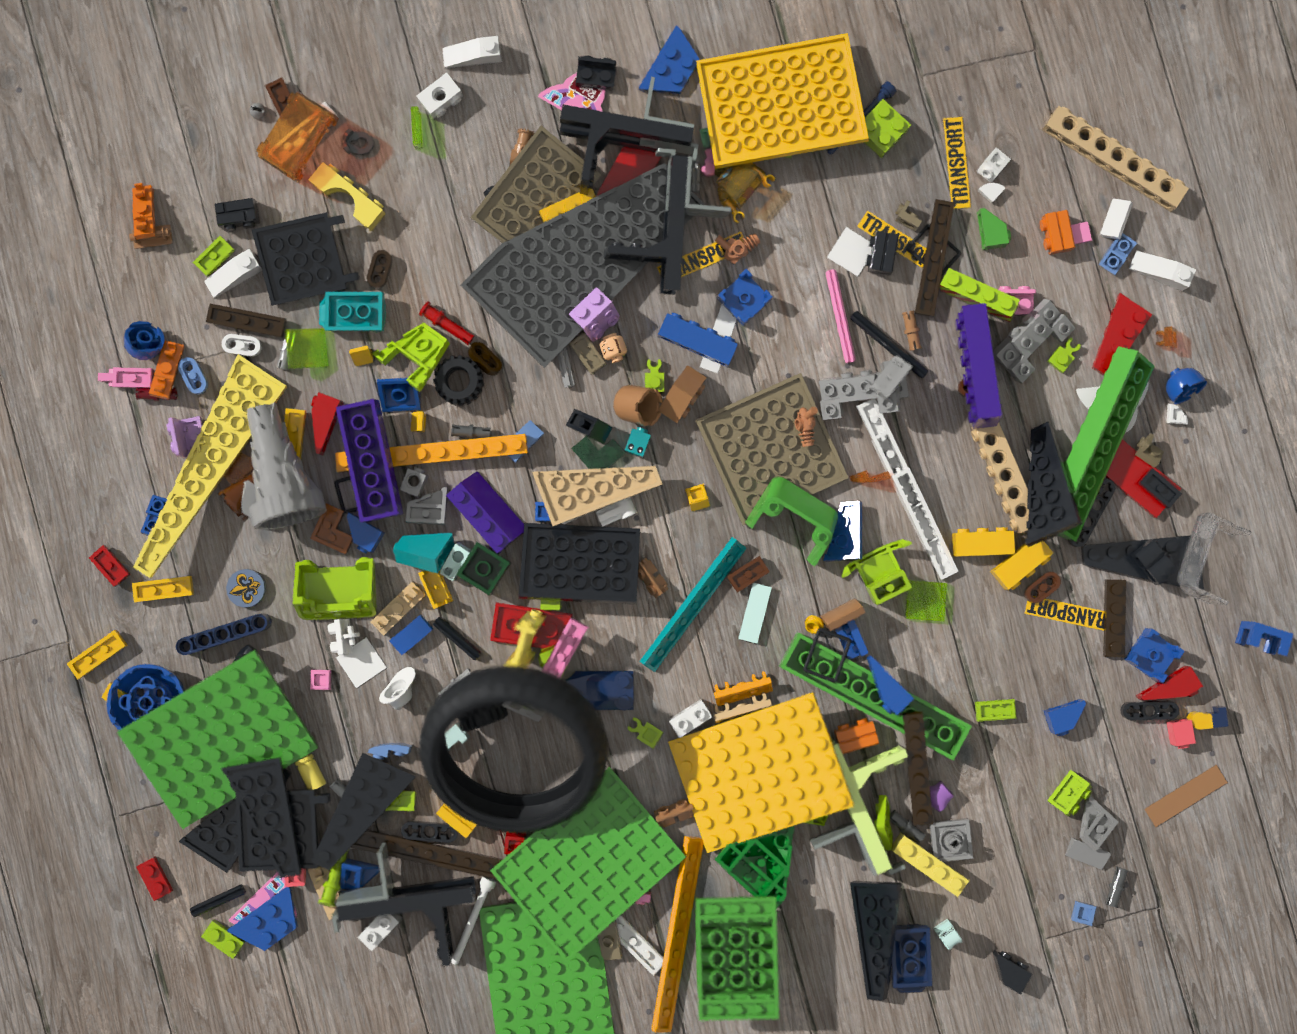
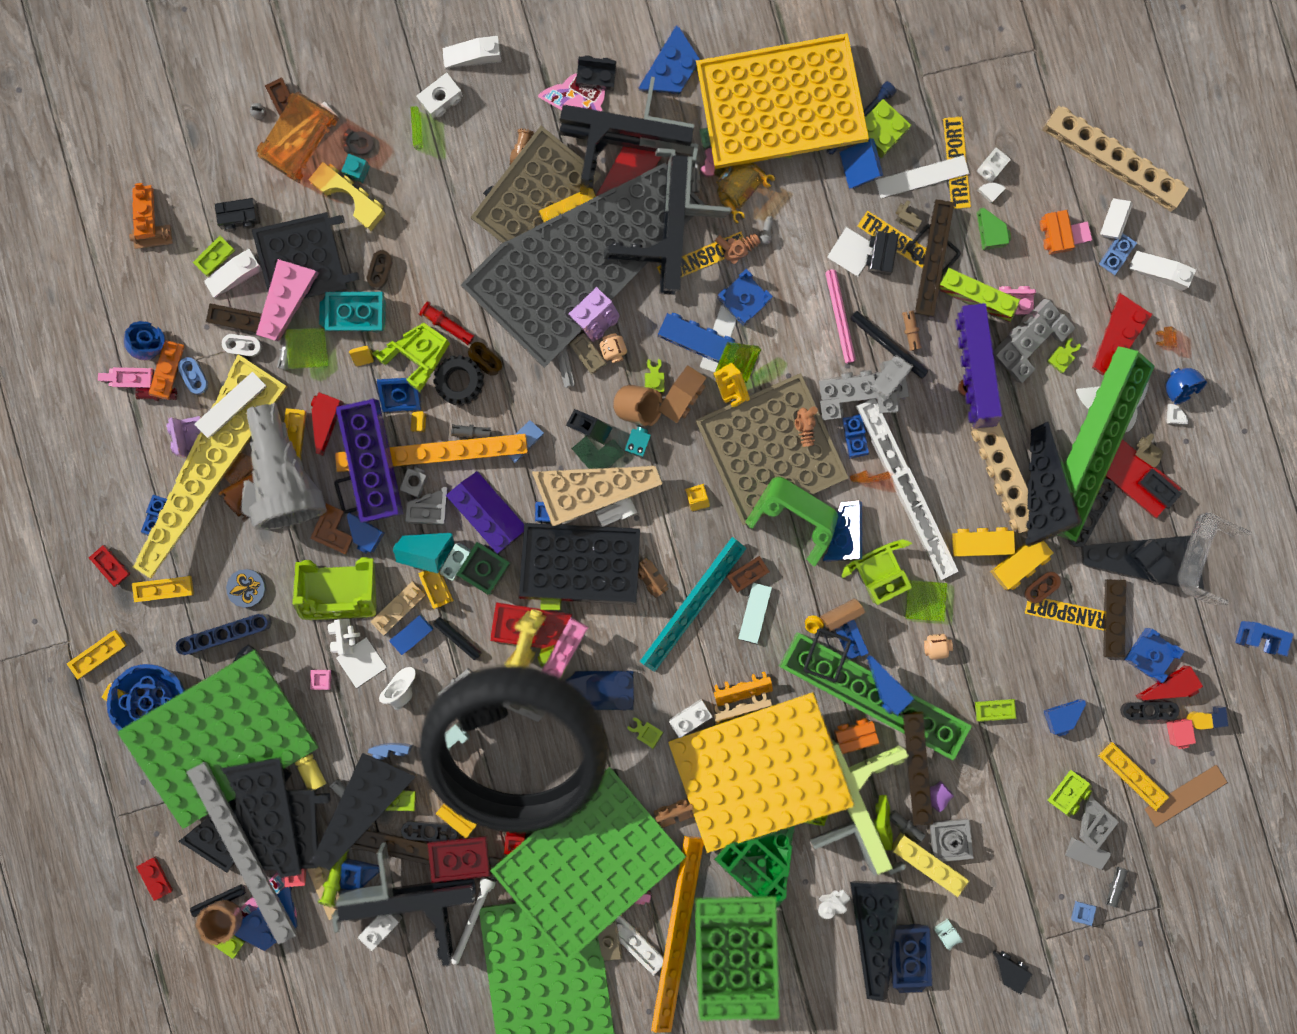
none -> light grey plate [187,761,297,944]
none -> white tile [194,372,267,439]
none -> medium nougat cylinder [196,900,243,945]
none -> bright pink wedge [256,259,319,341]
none -> teal brick [341,153,370,184]
none -> dark red tile [428,836,491,883]
none -> clear neon green tile [713,342,761,383]
none -> yellow hinge [713,363,750,407]
none -> light grey piece [759,216,773,245]
none -> white hips [818,890,850,919]
none -> blue tile [840,138,884,189]
none -> blue slope [842,415,869,459]
none -> white sticker [876,155,969,198]
none -> light nougat head [924,633,953,660]
none -> yellow tile [1098,742,1169,811]

